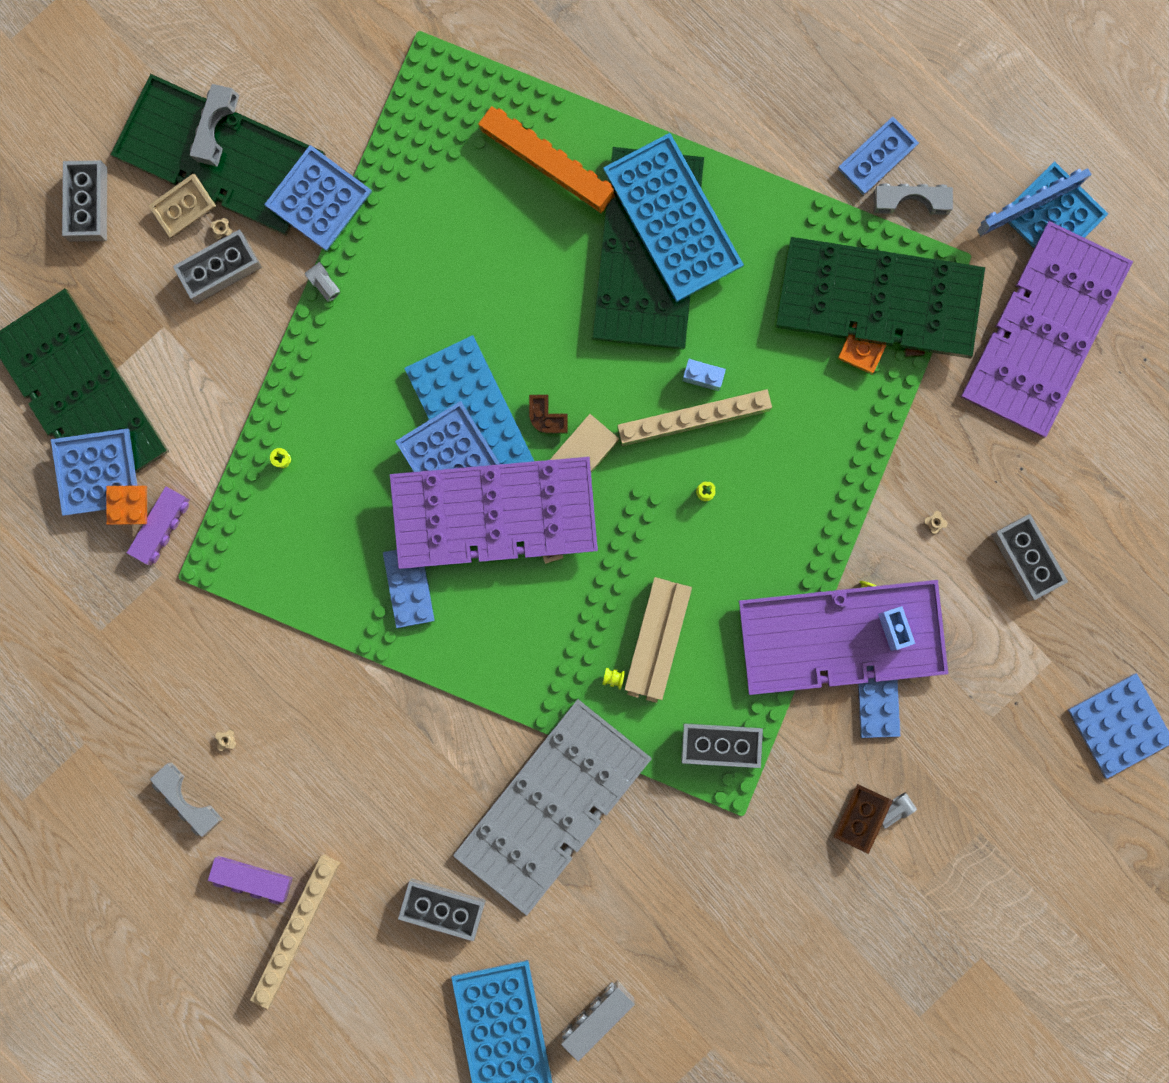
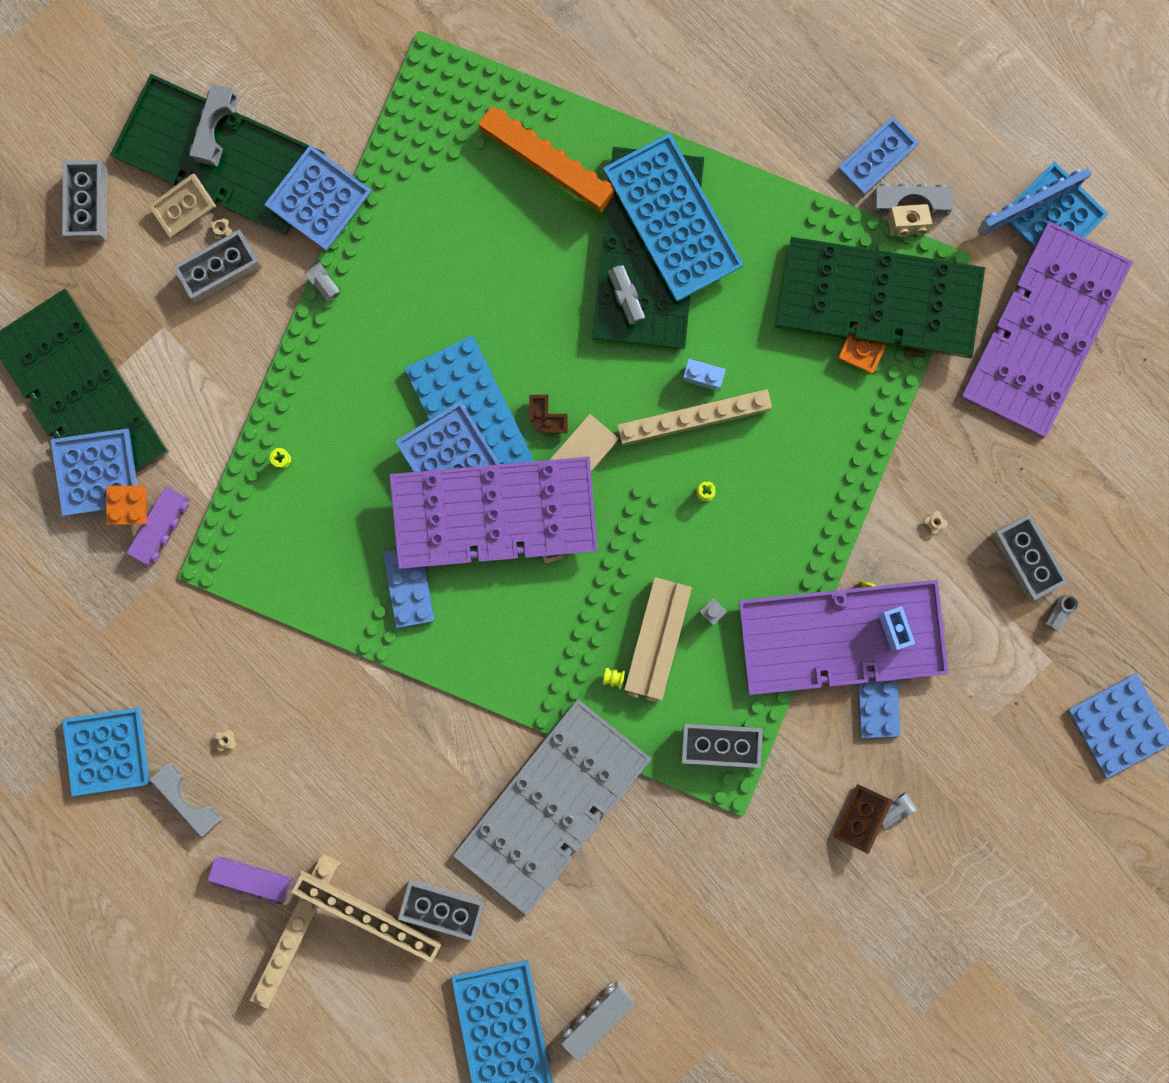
none -> dark azure plate [62,708,151,796]
none -> tan brick [291,870,441,963]
none -> light grey piece [608,265,645,325]
none -> light grey brick [698,598,727,626]
none -> tan brick [886,204,933,237]
none -> light grey piece [1044,595,1079,633]

